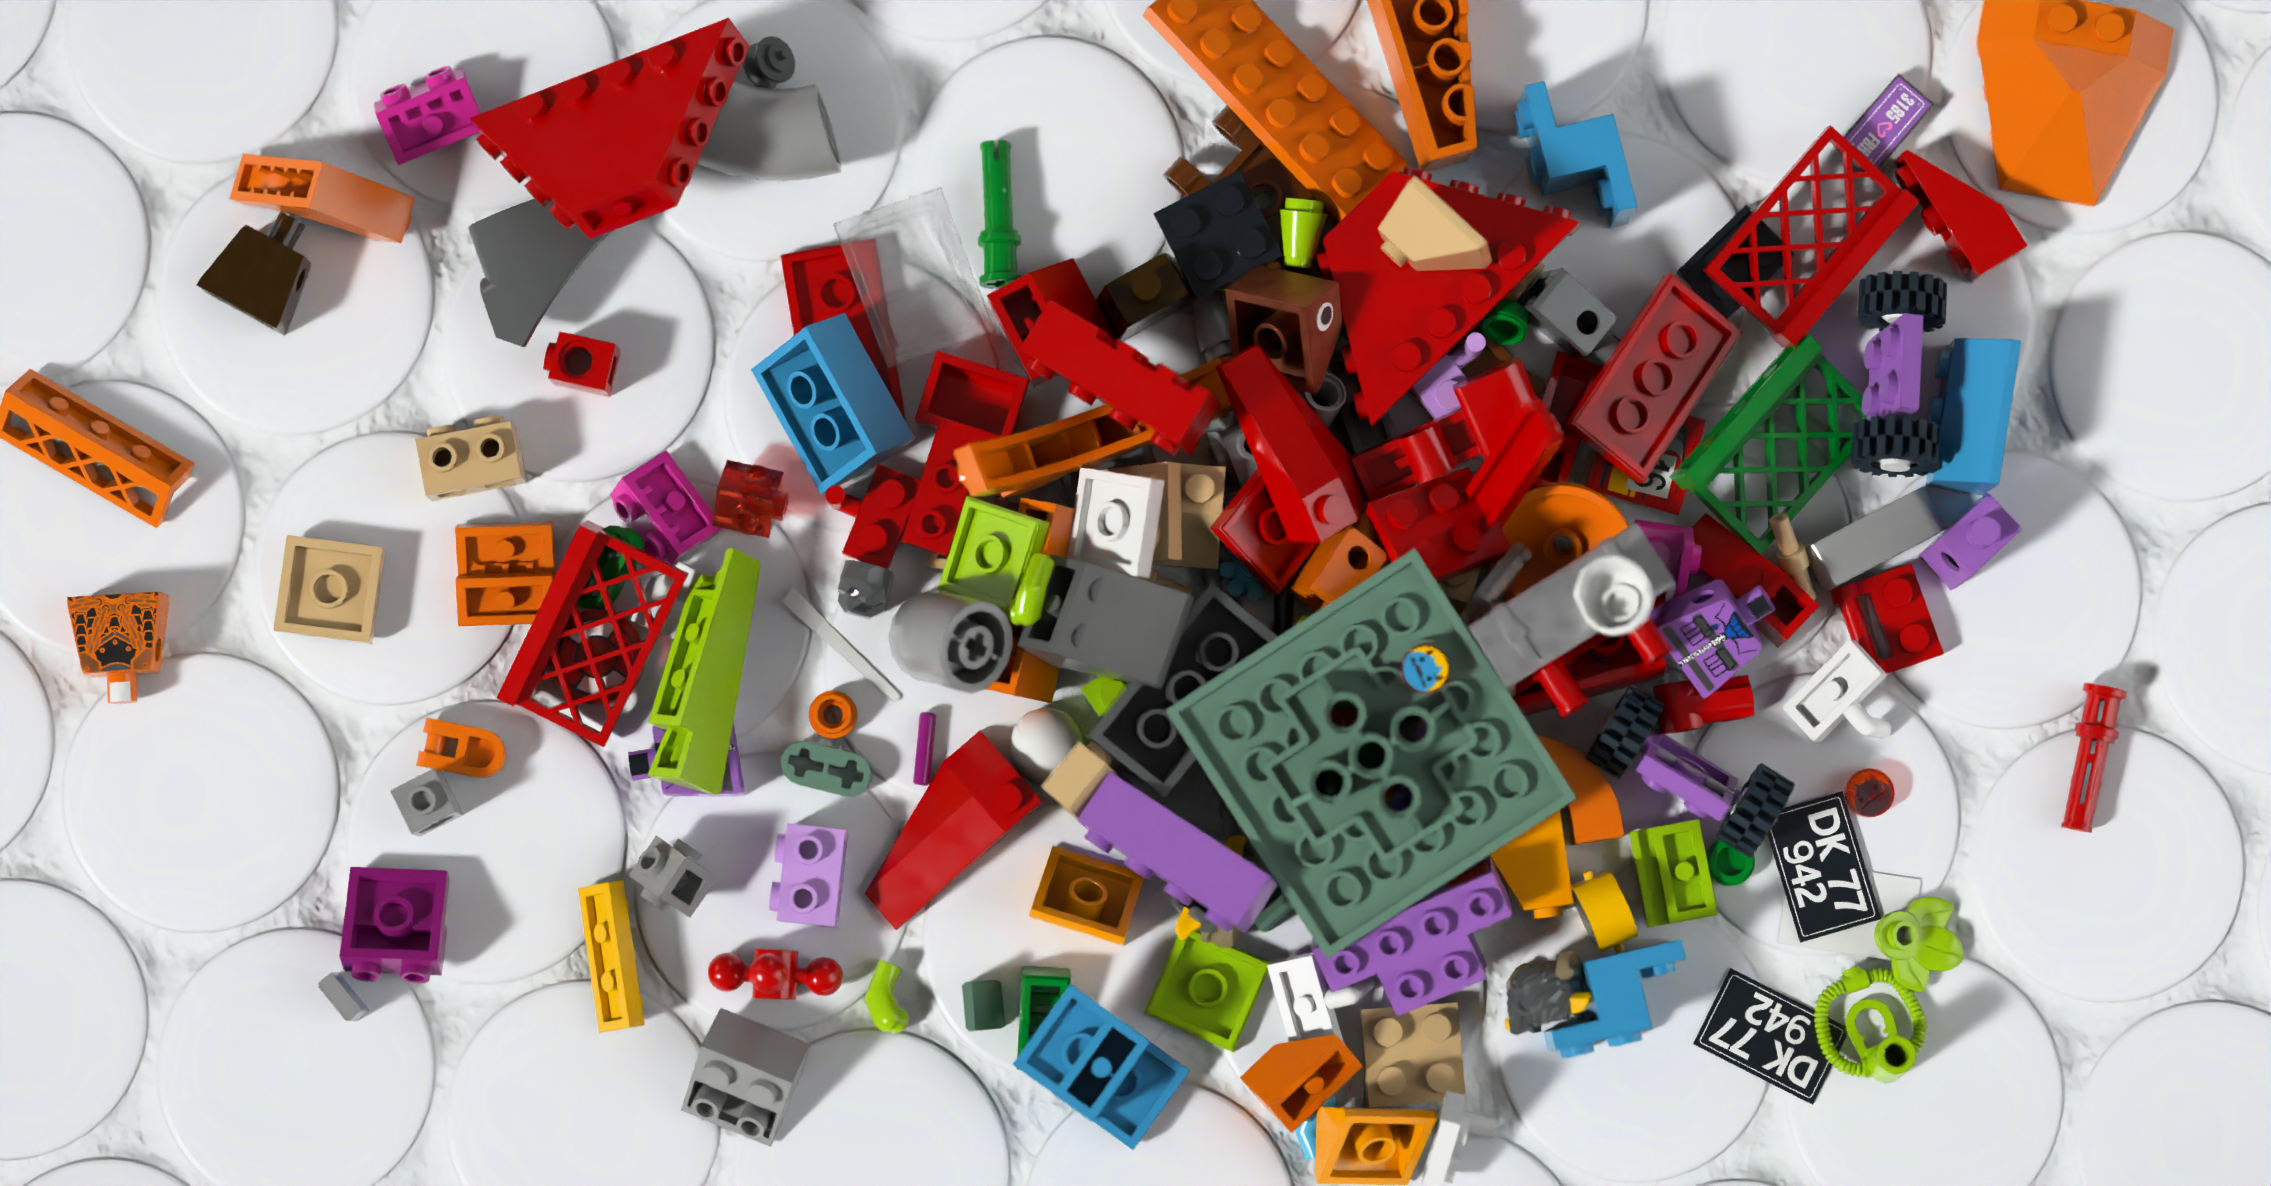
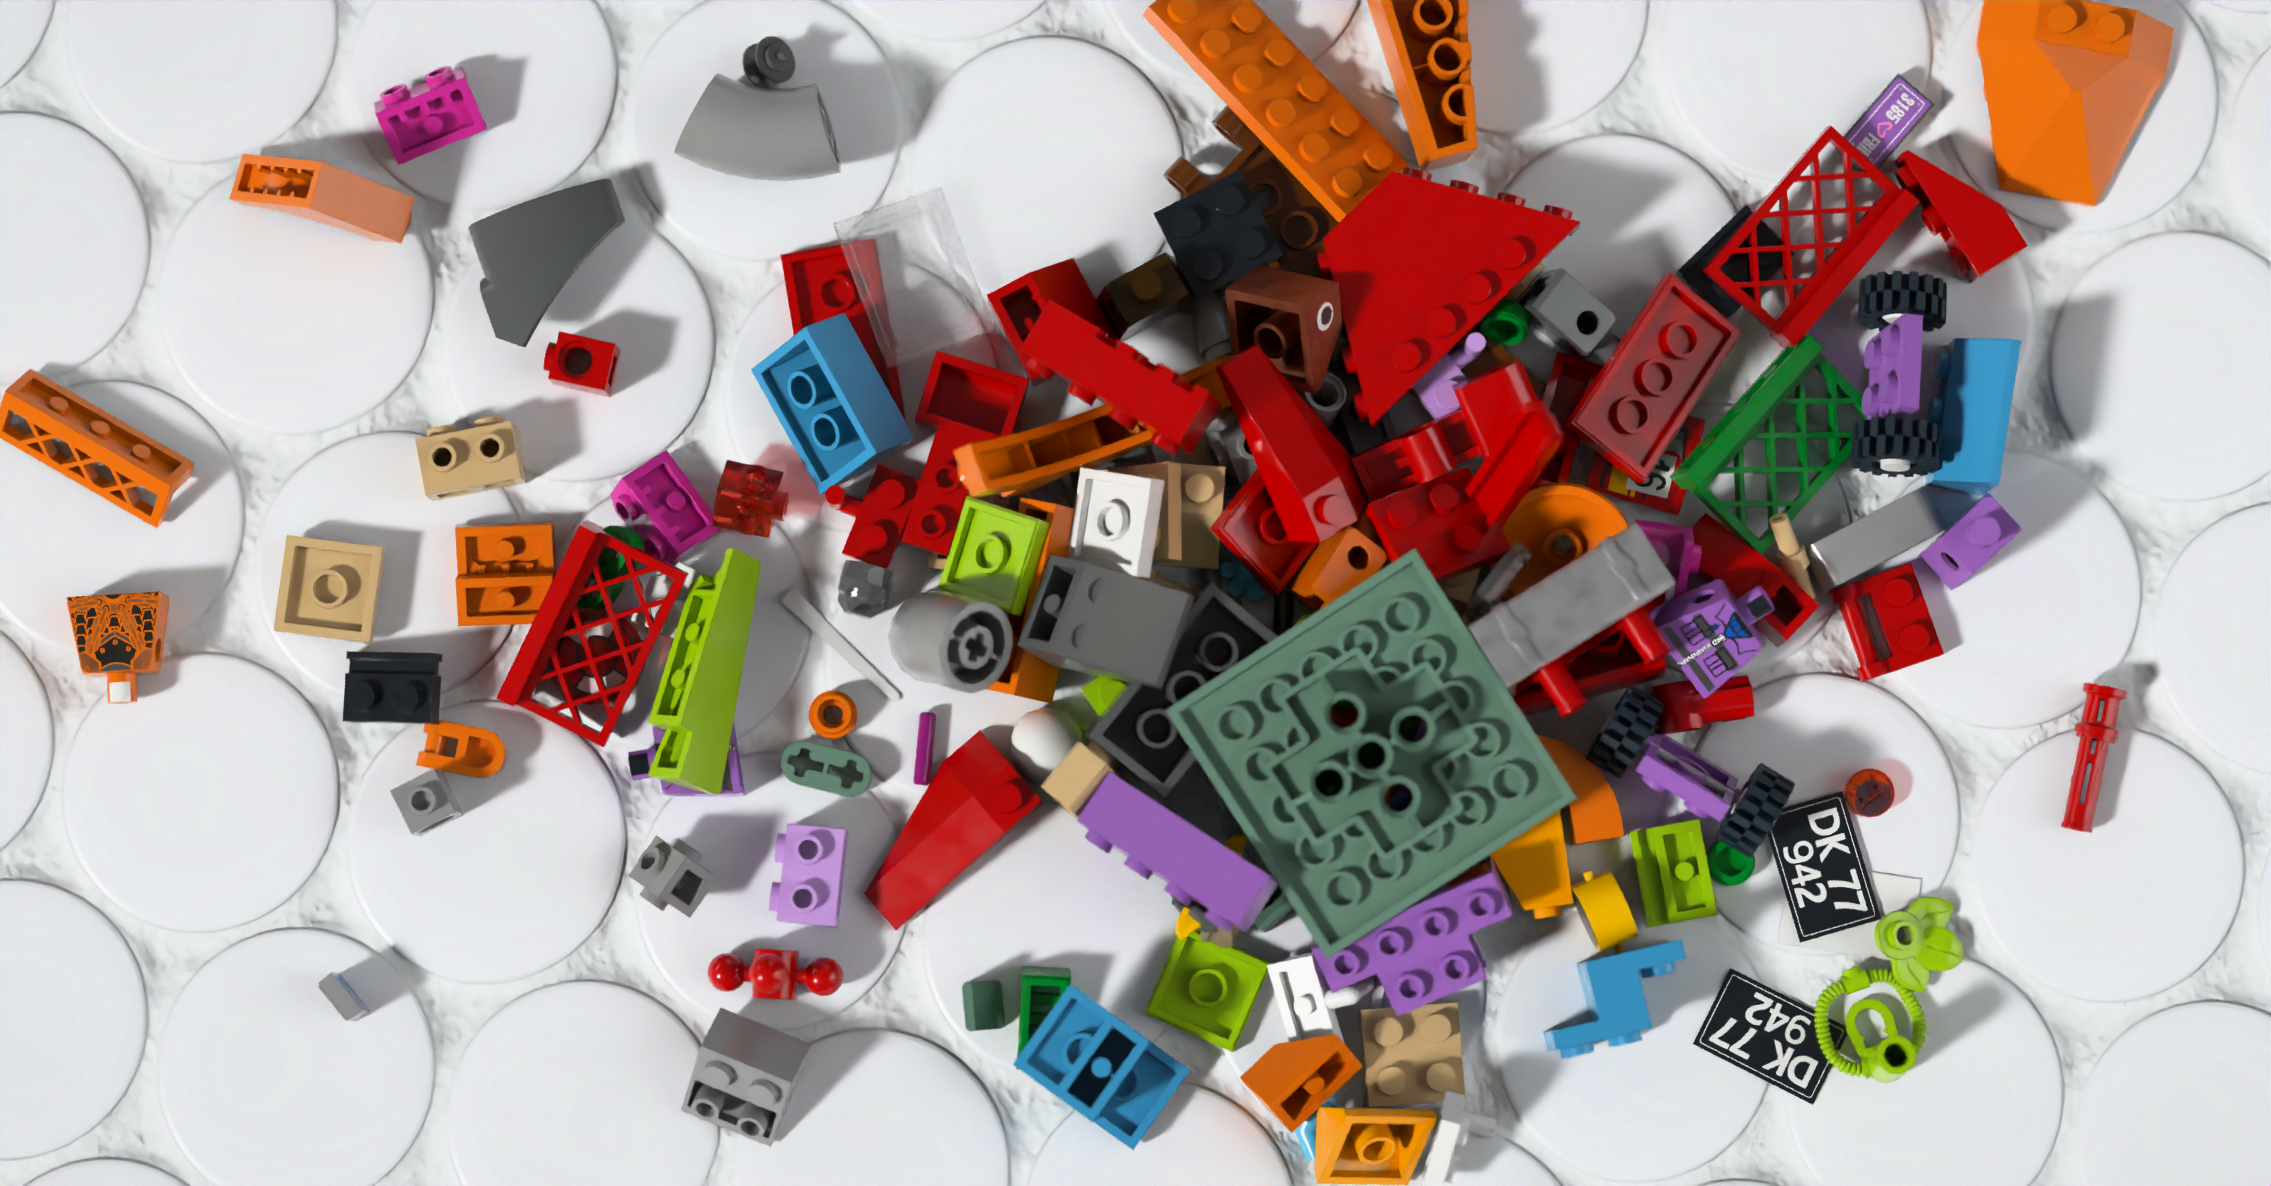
dark brown torso [197,212,311,336] -> none
magenta plate [339,867,450,984] -> none
red piece [469,17,749,239] -> none
yellow plate [578,880,645,1033] -> none
lime arm [865,960,909,1033] -> none
green pin [978,140,1022,289] -> none
lime arm [1006,553,1055,627] -> none
light orange slope [1029,846,1144,946] -> none
lime cone [1280,198,1328,268] -> none
tan slope [1378,176,1492,271] -> none
tile [1400,644,1450,694] -> none
dark grey hair [1504,952,1593,1036] -> none
dark azure bracket [1513,81,1637,228] -> none
white hair [1574,555,1654,637] -> none
white plate [1782,639,1892,743] -> none
none -> black plate [343,651,443,725]

